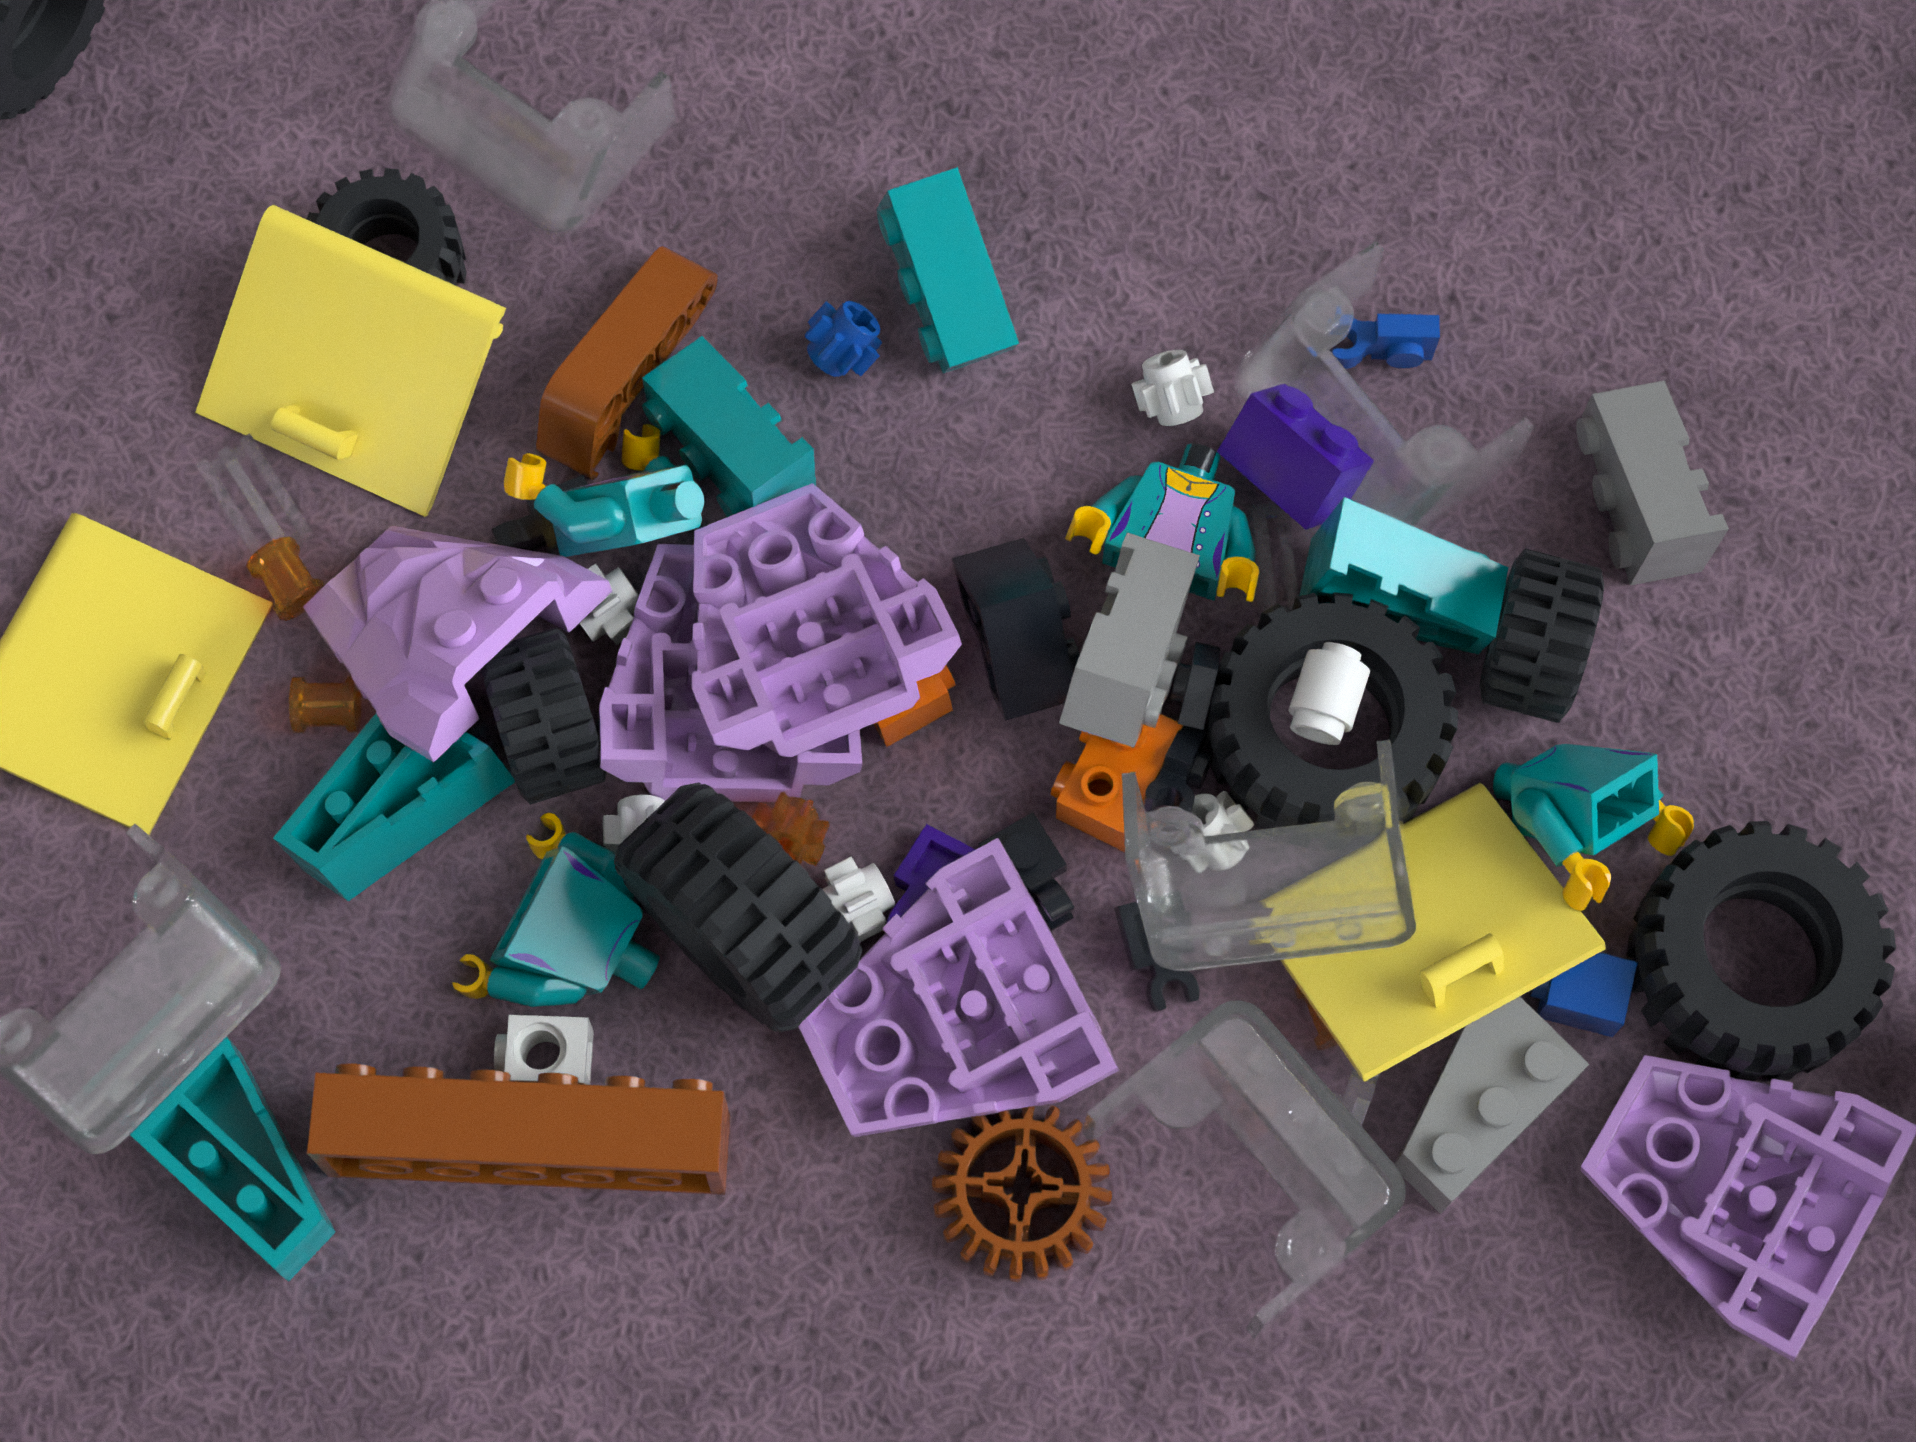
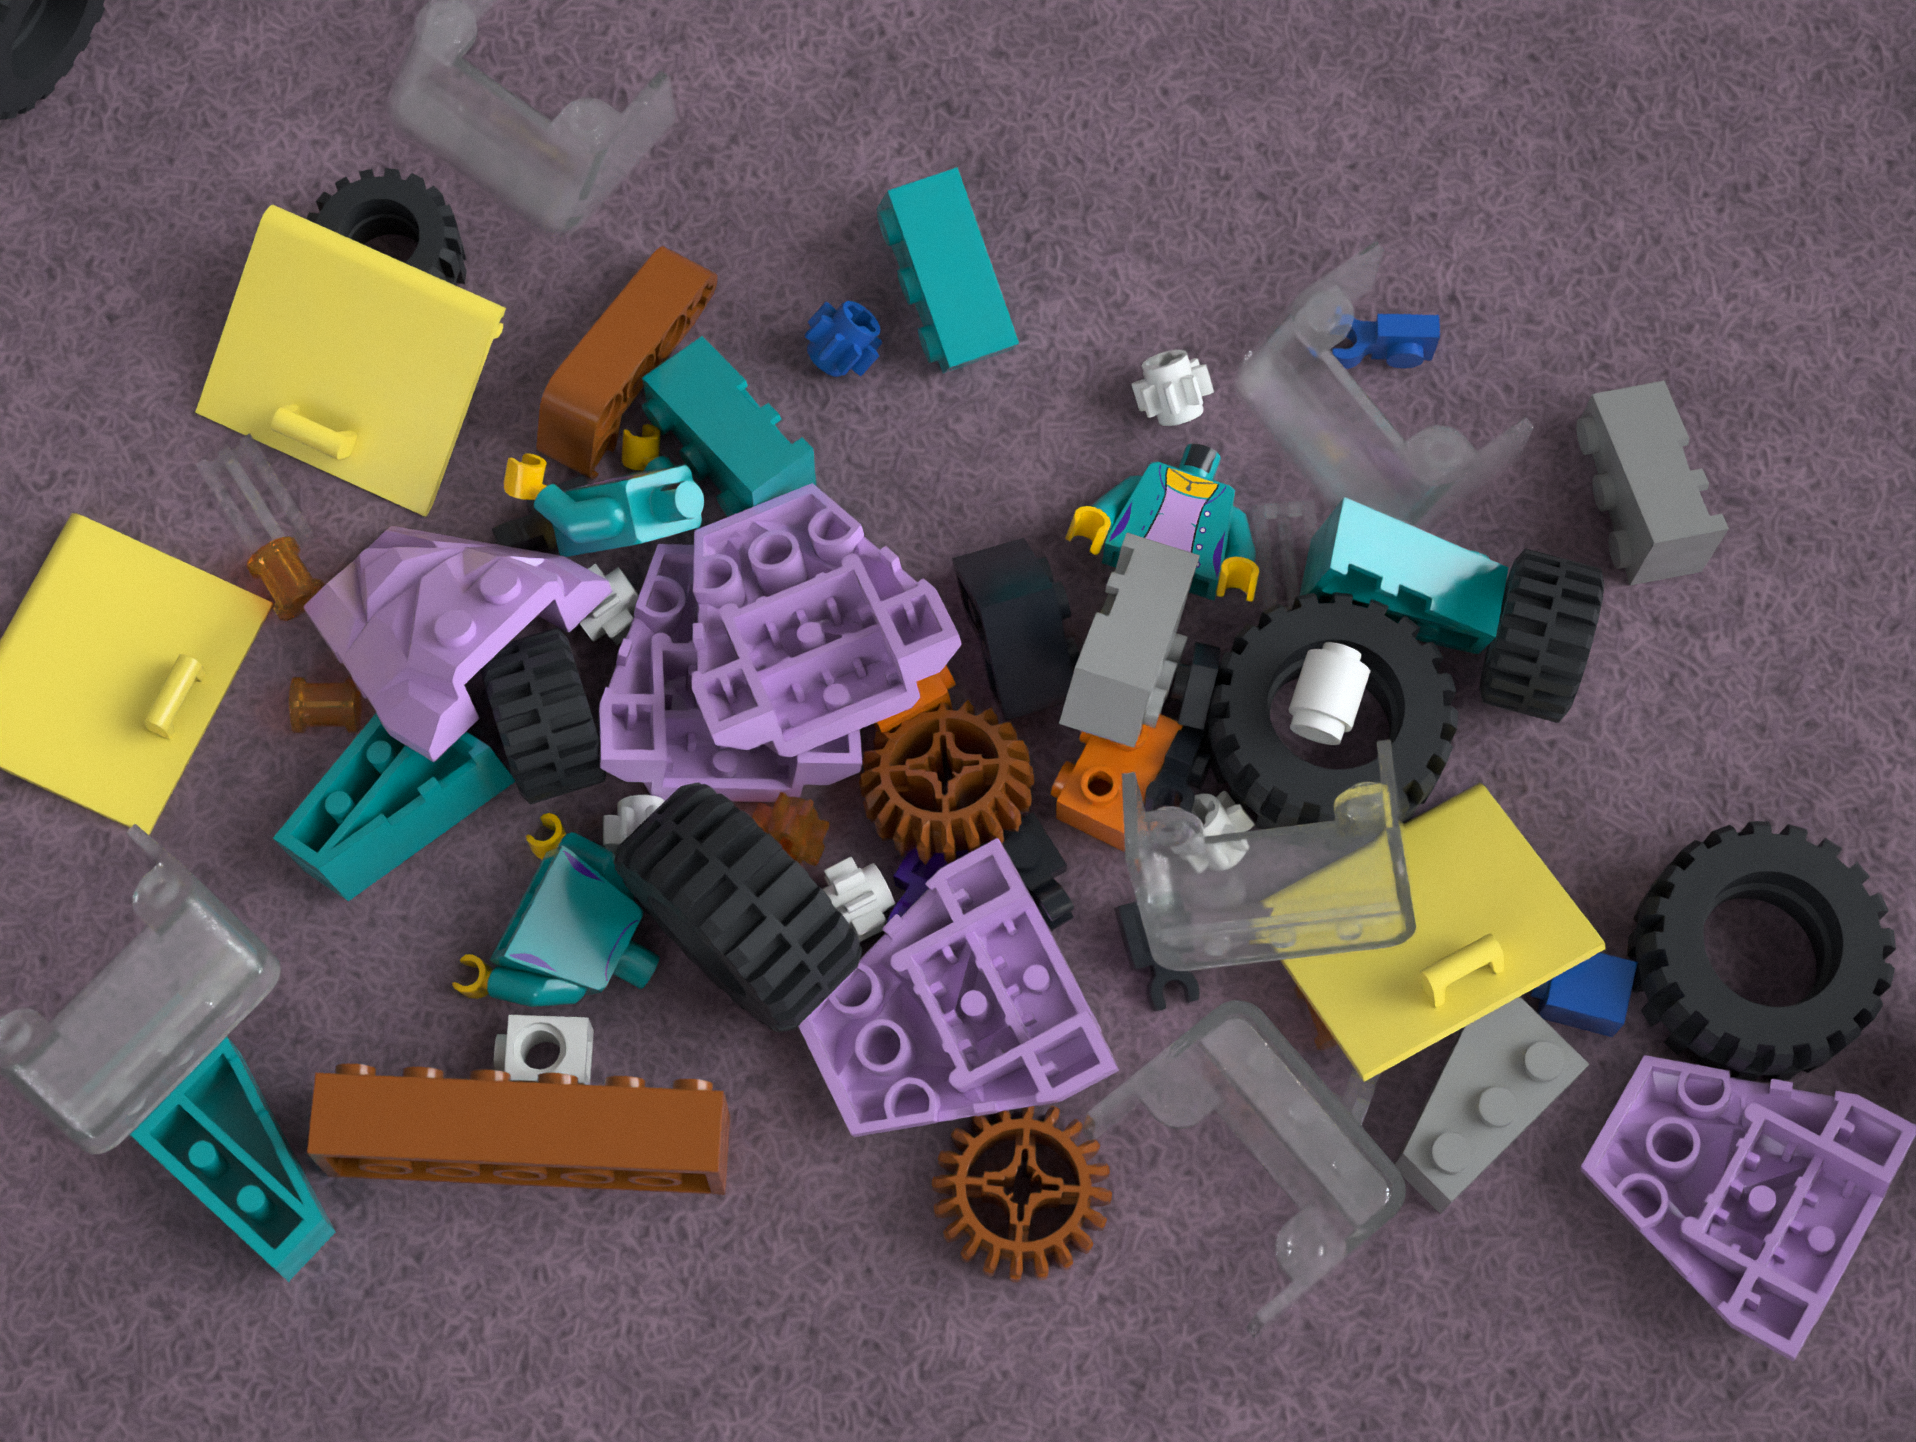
dark purple brick [1217,383,1375,530] -> none
teal torso [1493,744,1694,911] -> none
none -> dark orange gear [859,699,1034,865]

